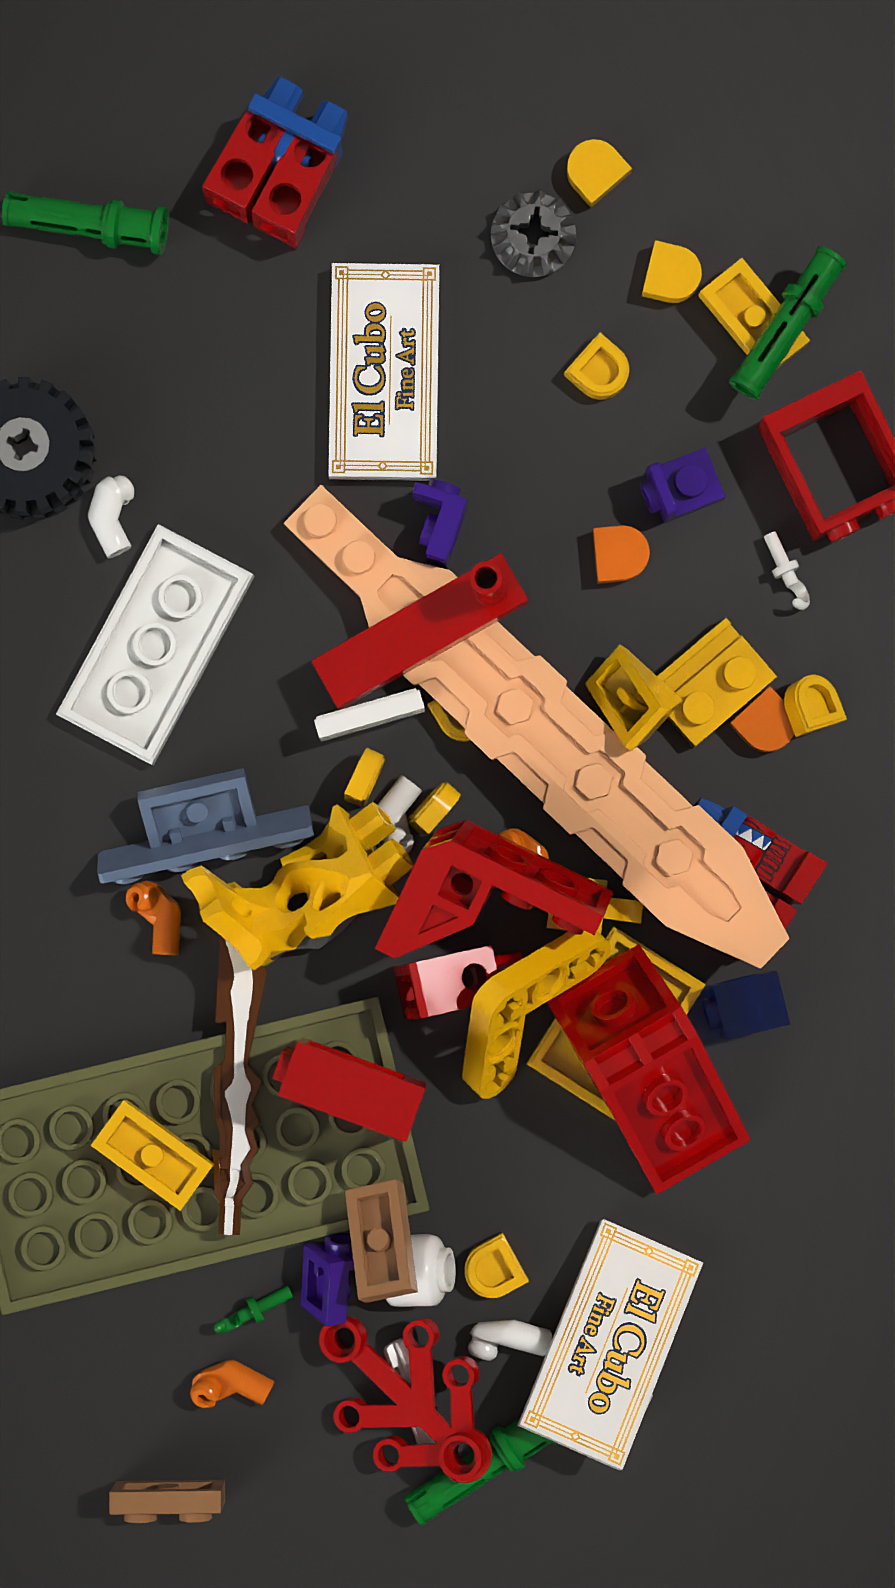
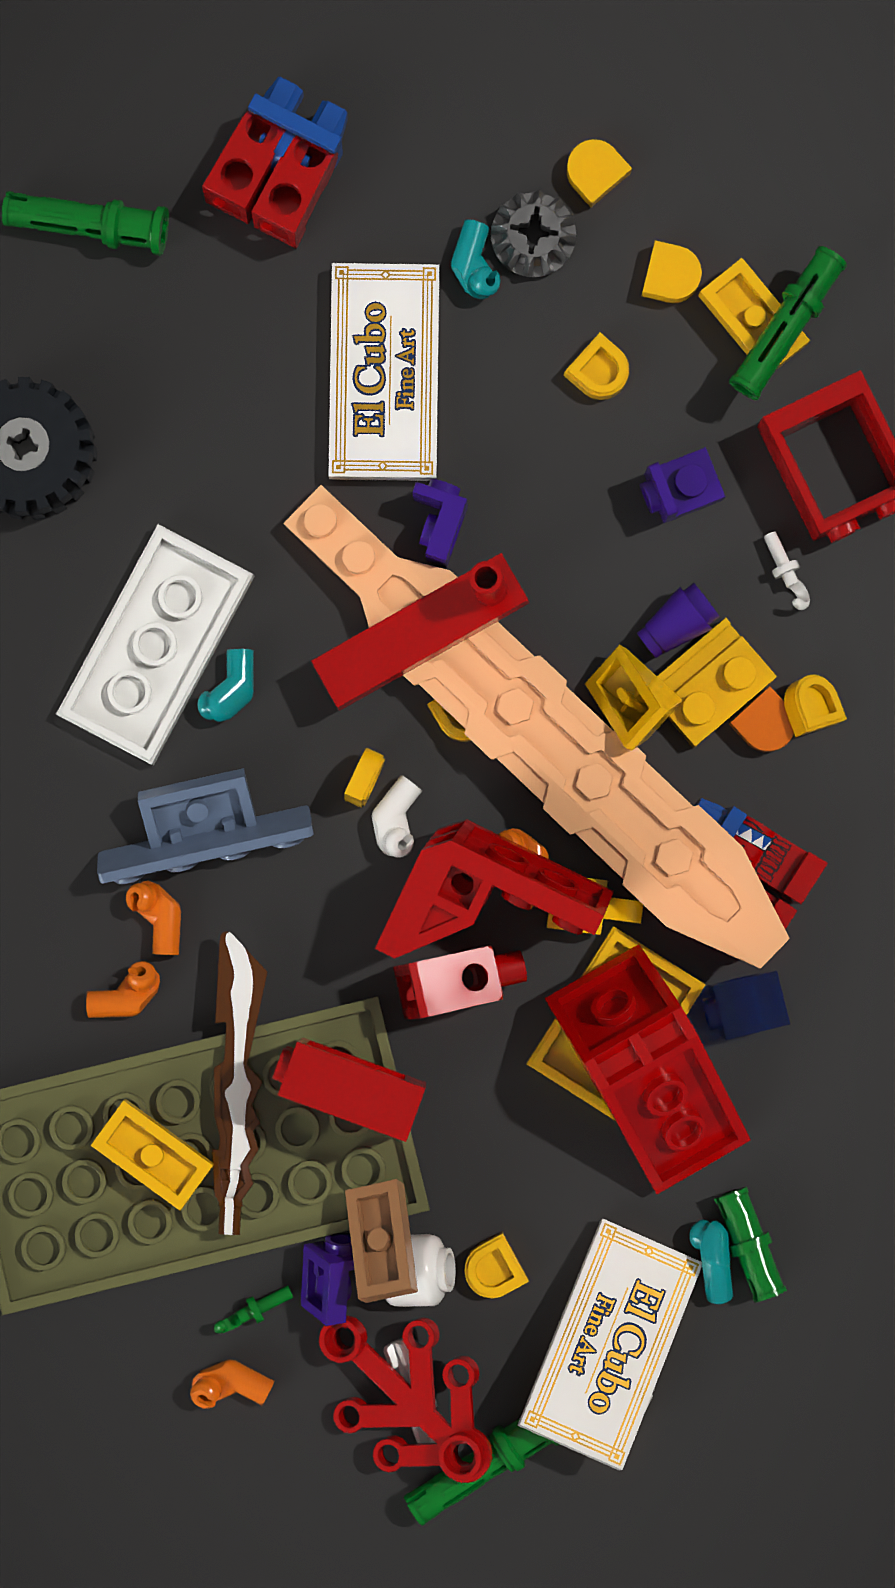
white arm [88,475,134,559] -> none
medium nougat plate [109,1480,225,1523] -> none
yellow hips [181,802,414,971] -> none
white tile [314,688,425,742] -> none
yellow tile [407,782,461,835] -> none
yellow beam [462,931,611,1099] -> none
white arm [468,1320,552,1361] -> none
orange tile [592,526,650,584] -> none
none -> orange arm [86,961,160,1018]
none -> teal arm [197,649,254,722]
none -> teal arm [451,219,501,299]
none -> dark purple cone [637,583,720,658]
none -> teal arm [689,1220,733,1304]
none -> green pin [714,1186,787,1303]

